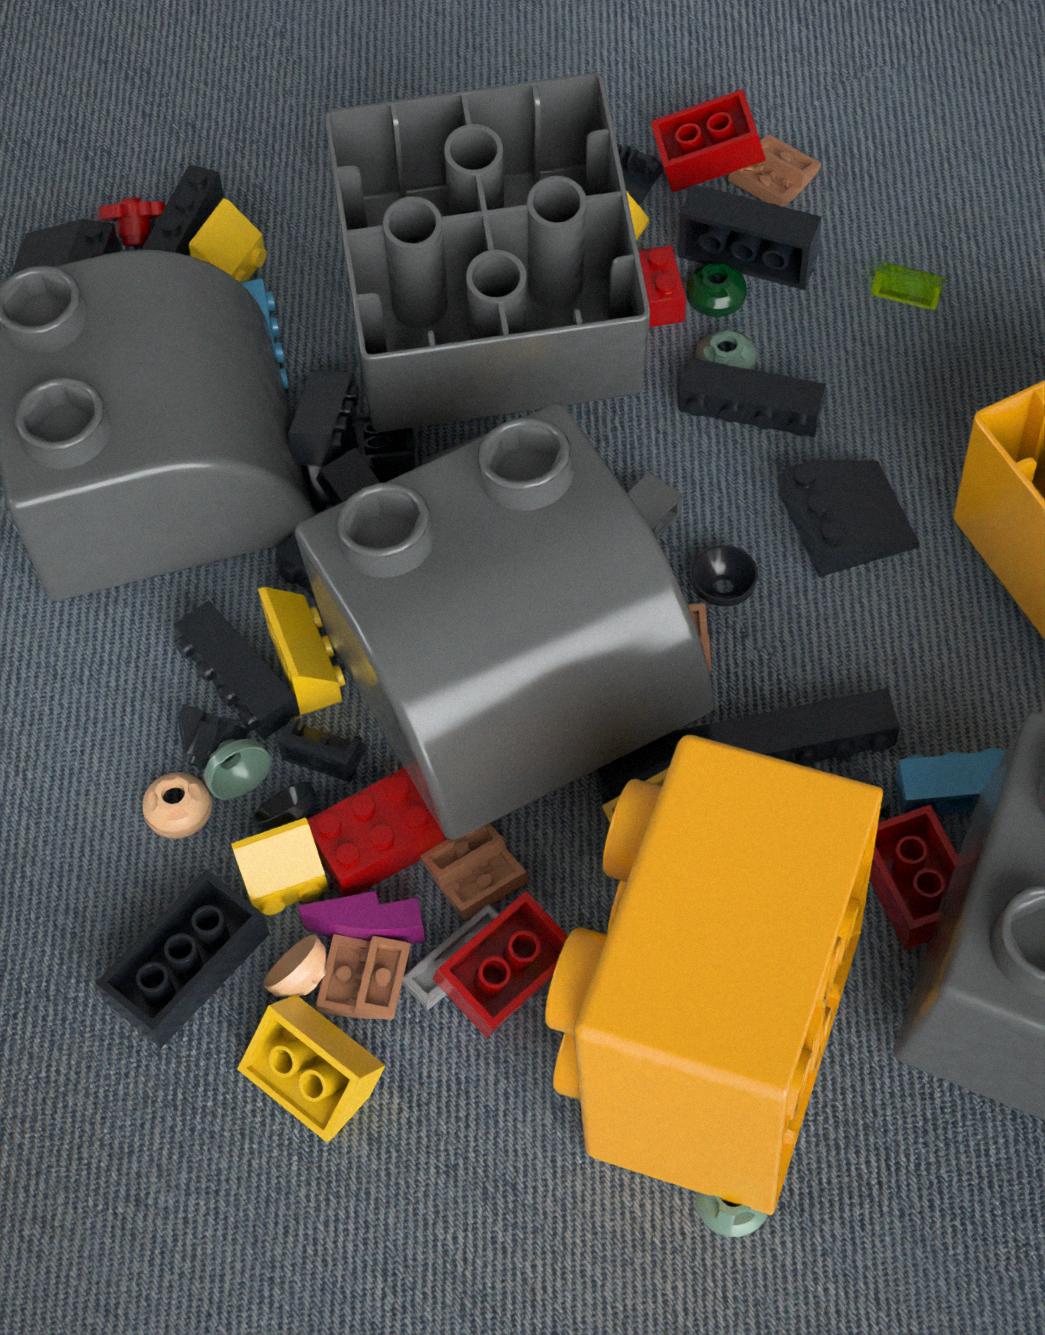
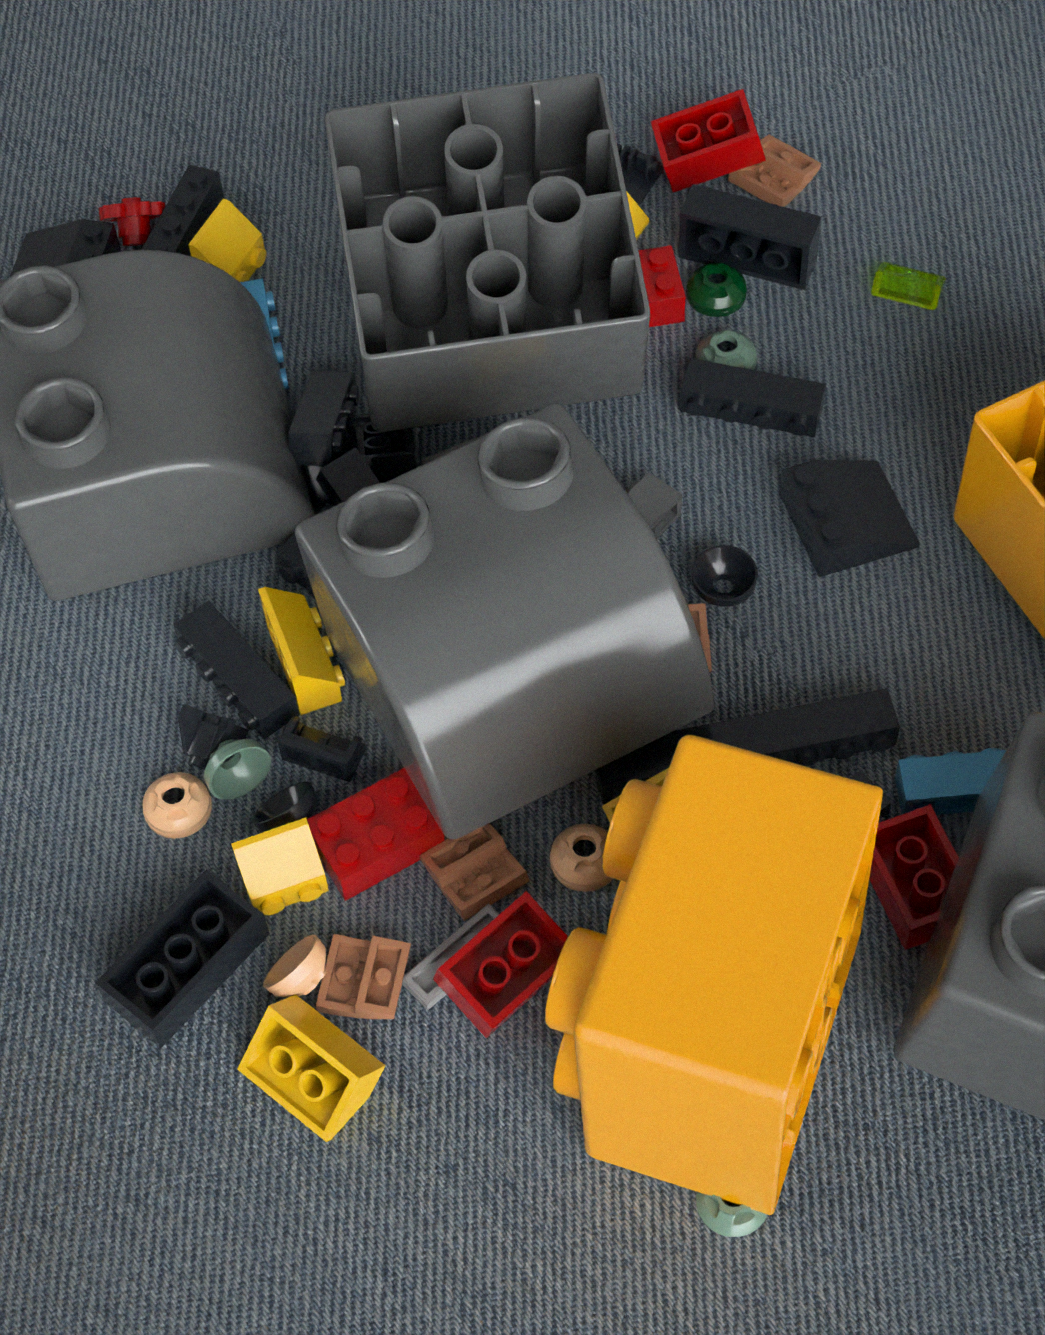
magenta slope [299,891,426,944] -> none
none -> light nougat piece [550,824,613,892]

